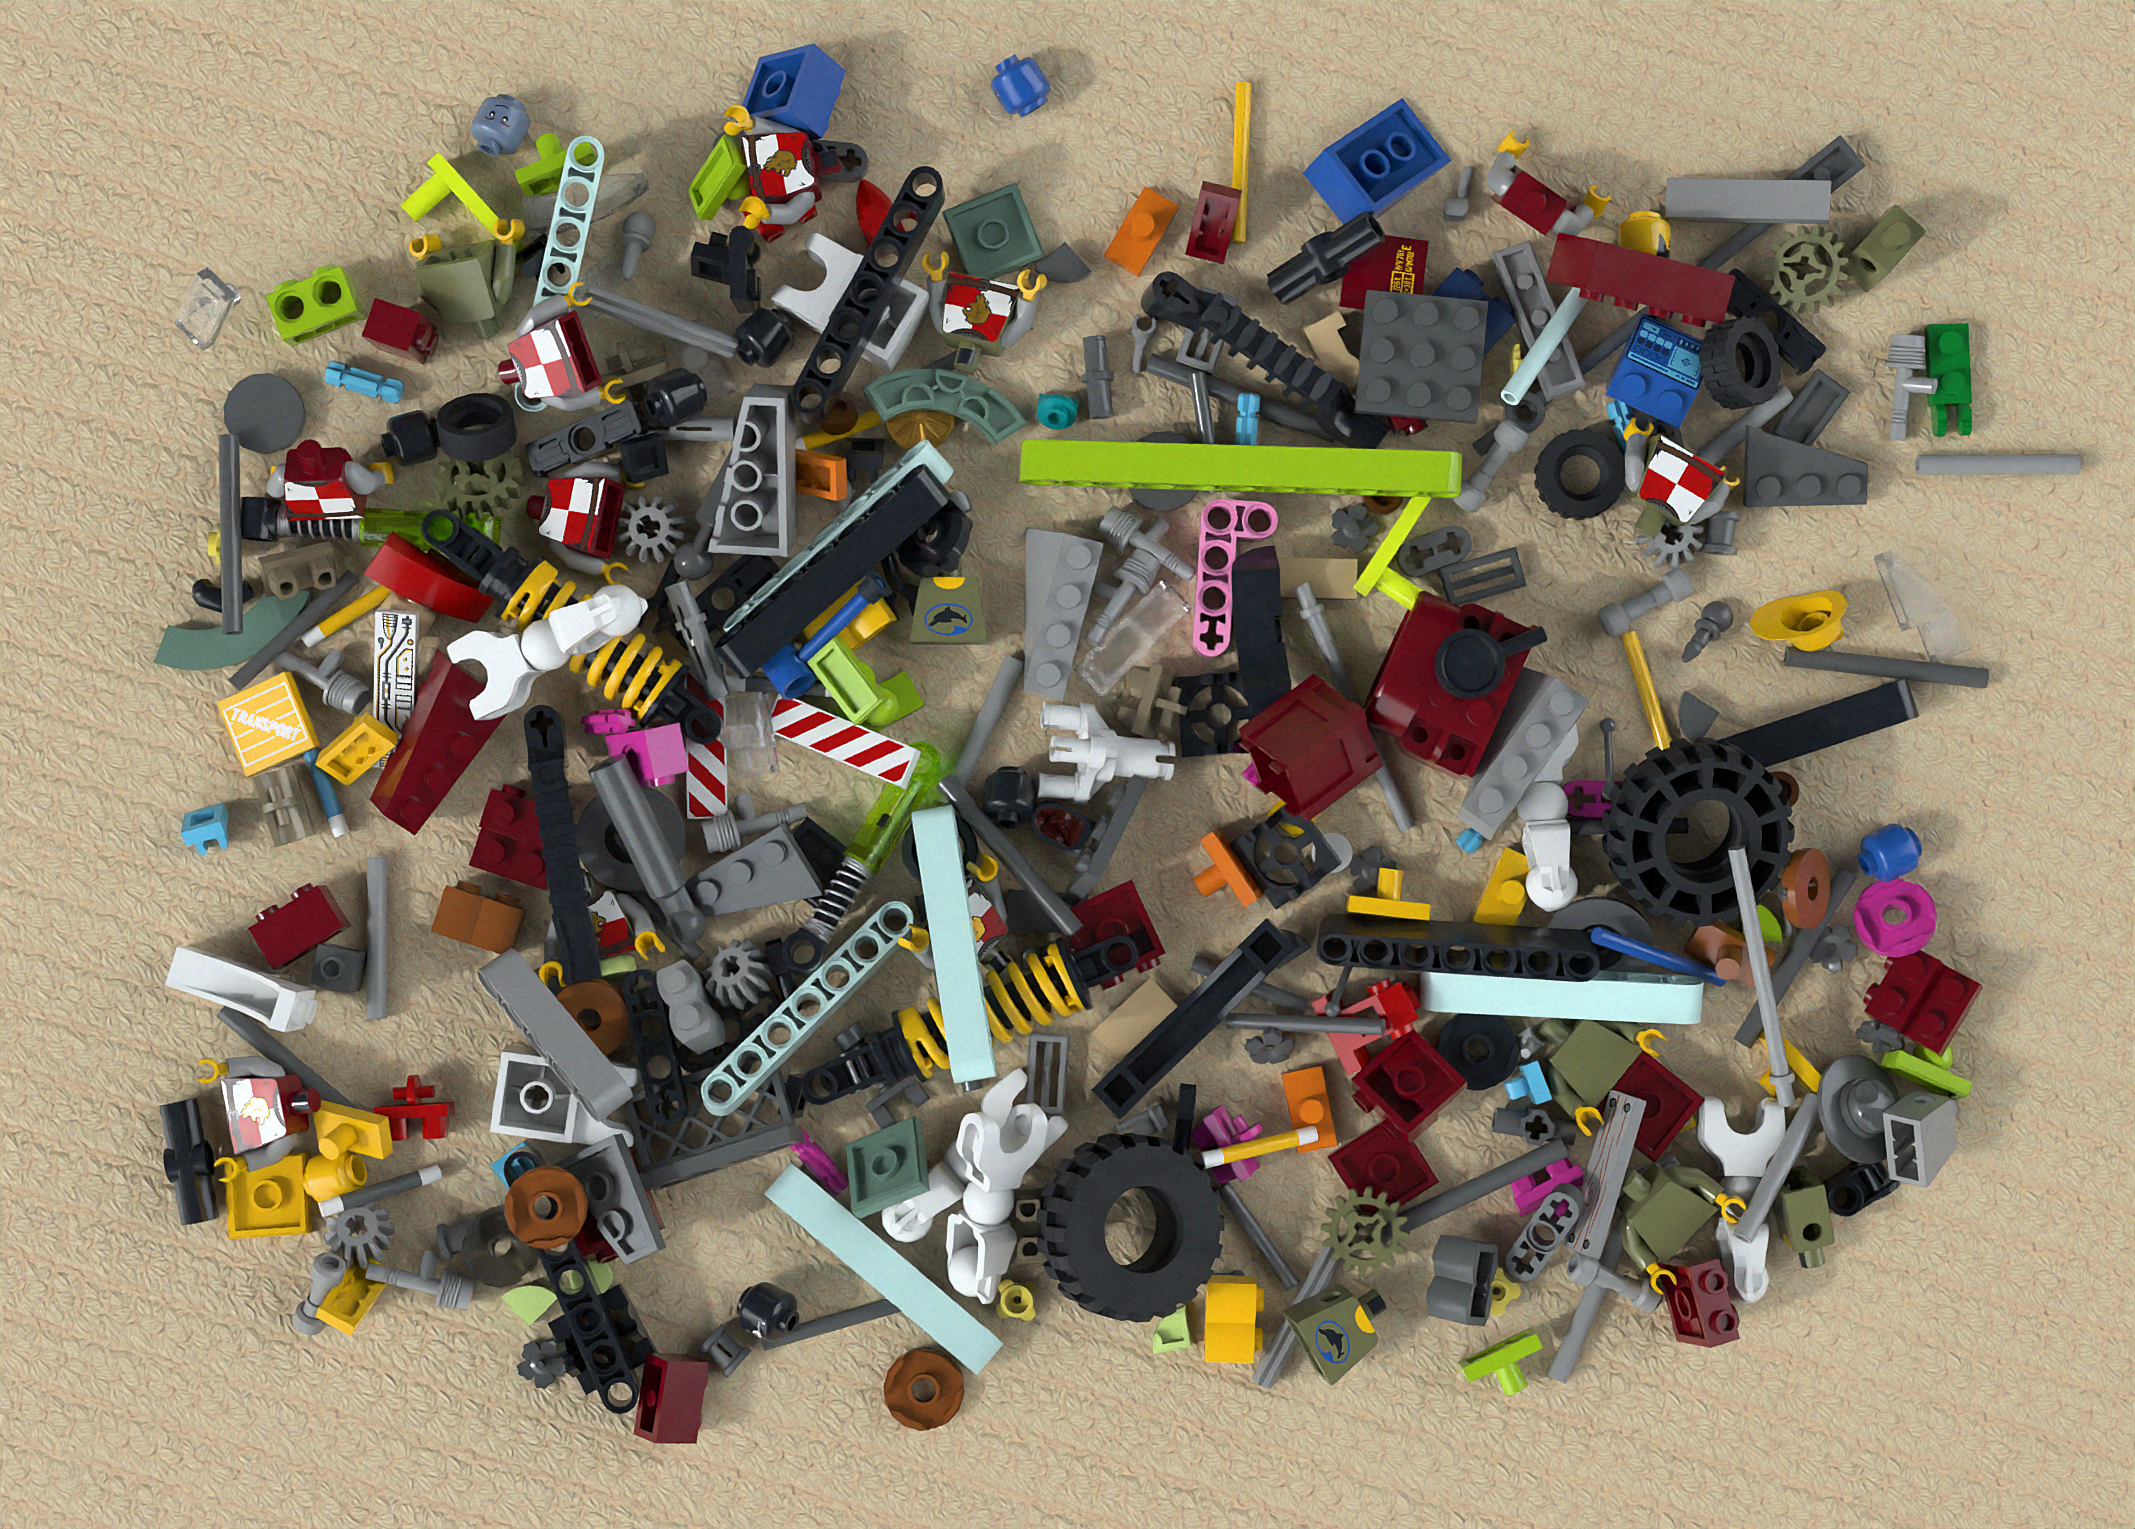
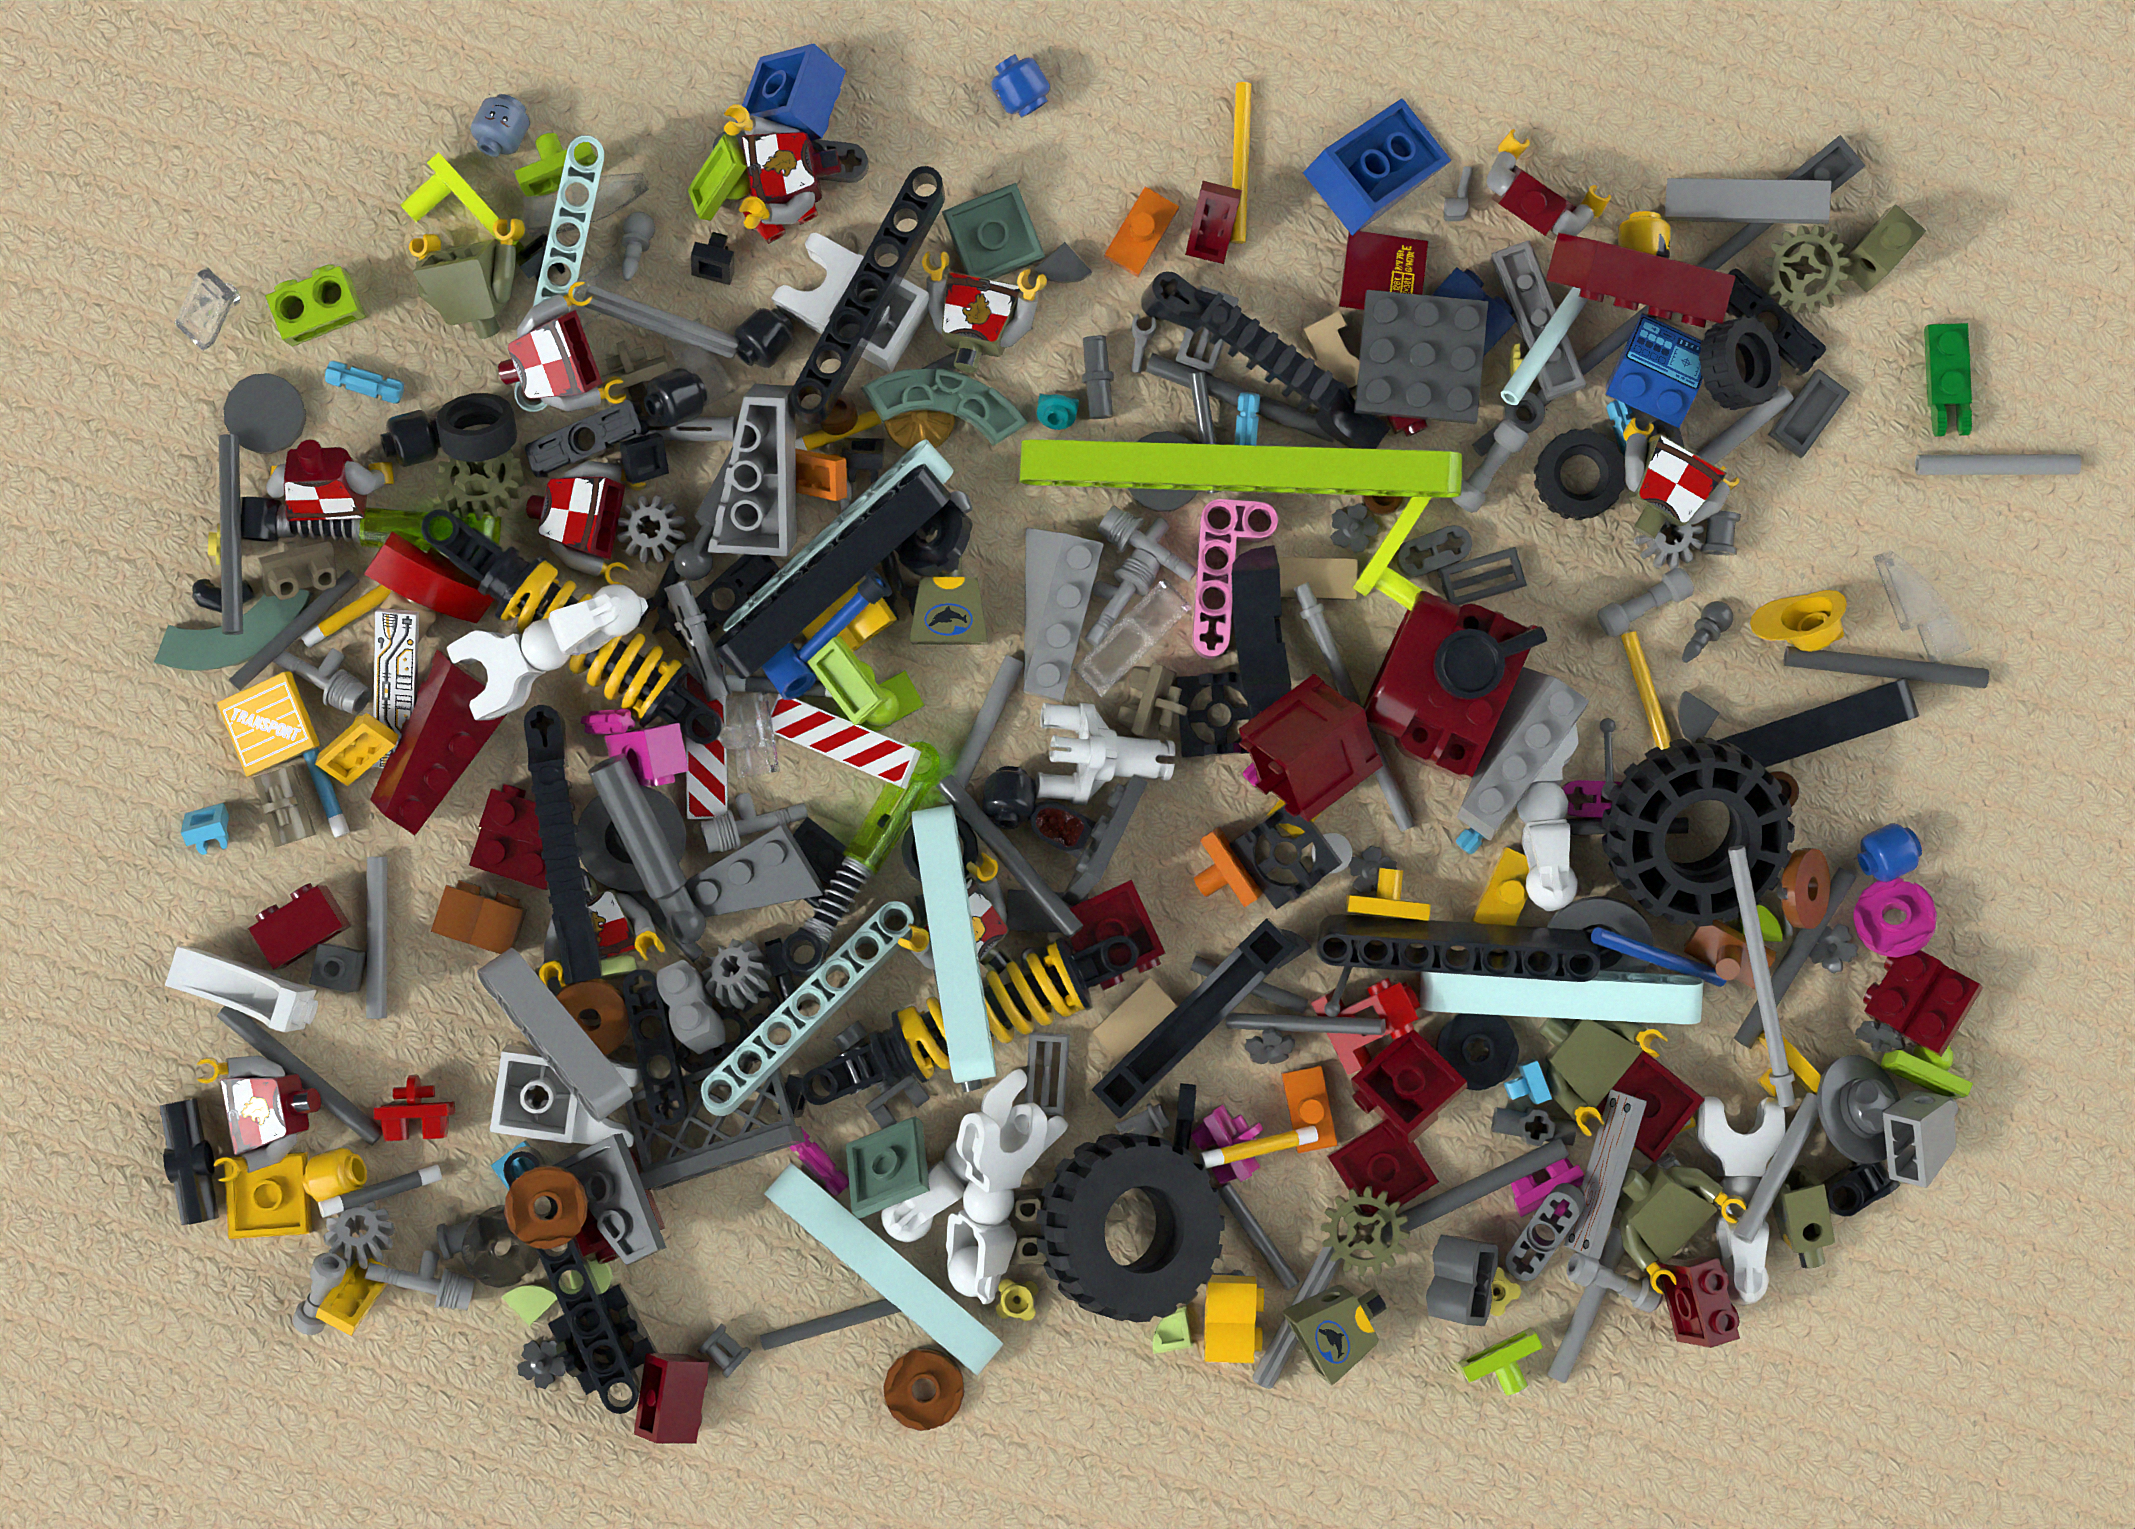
yellow tile [313,1100,393,1160] -> none
dark red brick [361,298,439,365] -> none
black plate [729,225,761,313] -> none
black head [737,1282,799,1342] -> none
red plate [856,179,906,259] -> none
black piece [1267,211,1385,305] -> none
light grey hand [1516,1025,1548,1058] -> none
dark grey wing [1743,425,1869,507] -> none
light grey piece [1885,334,1937,441] -> none

